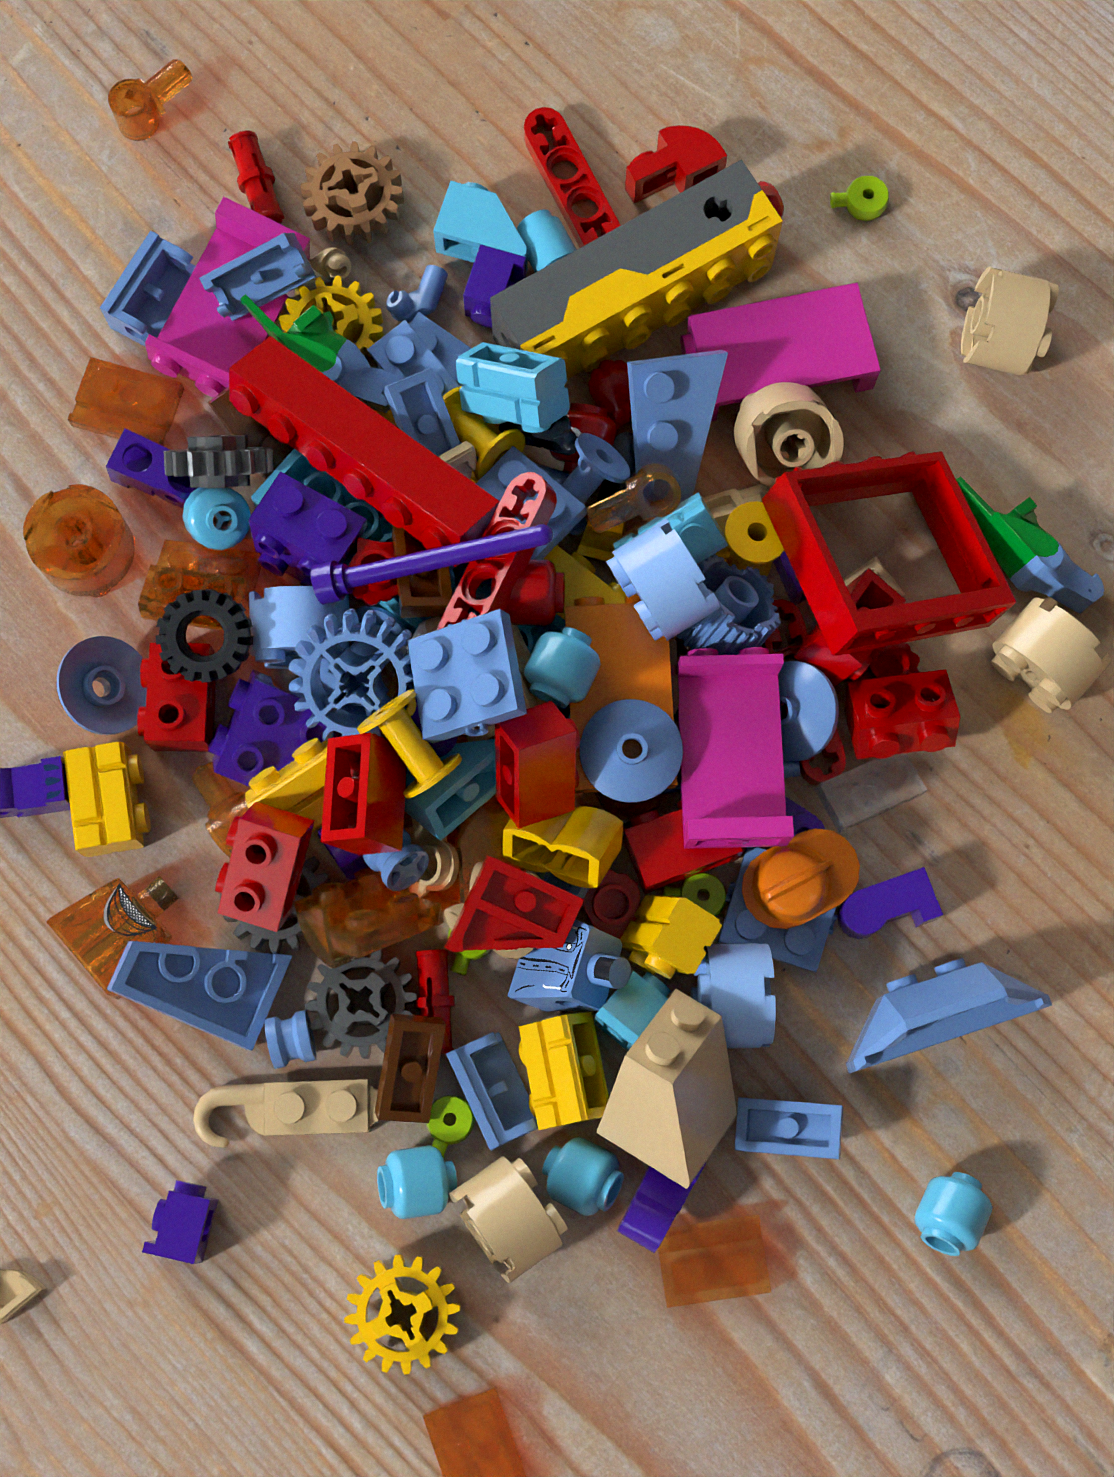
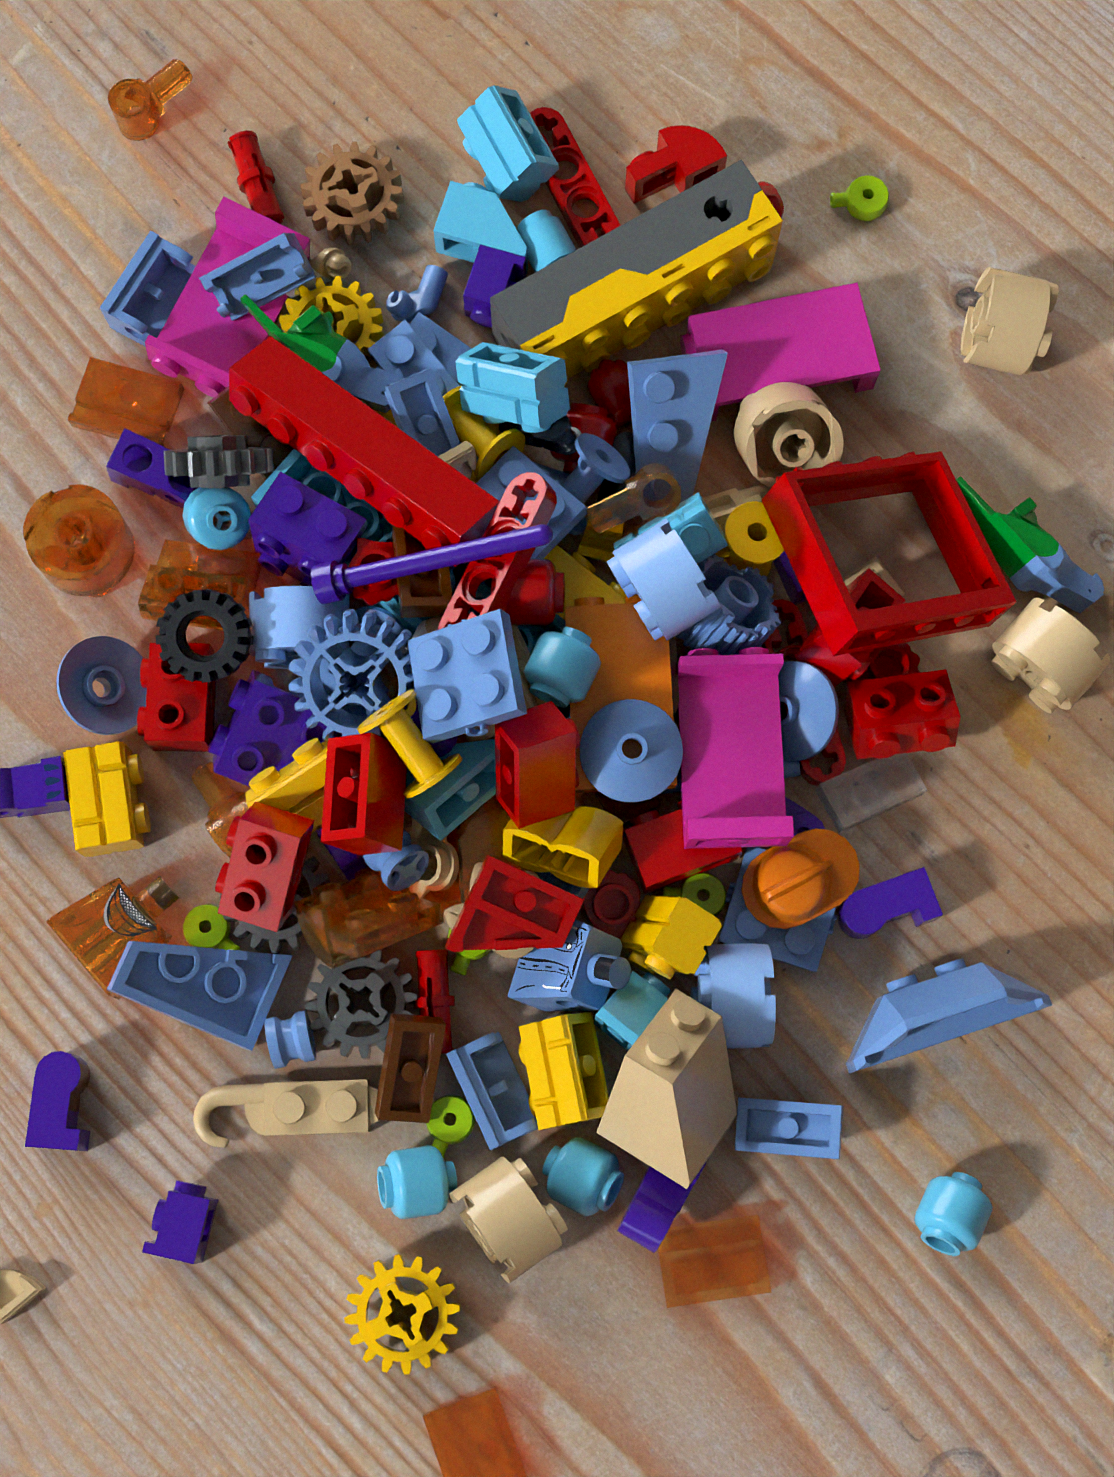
none -> dark purple leg [25,1051,90,1152]
none -> lime piece [183,904,240,951]
none -> medium azure brick [457,85,560,202]

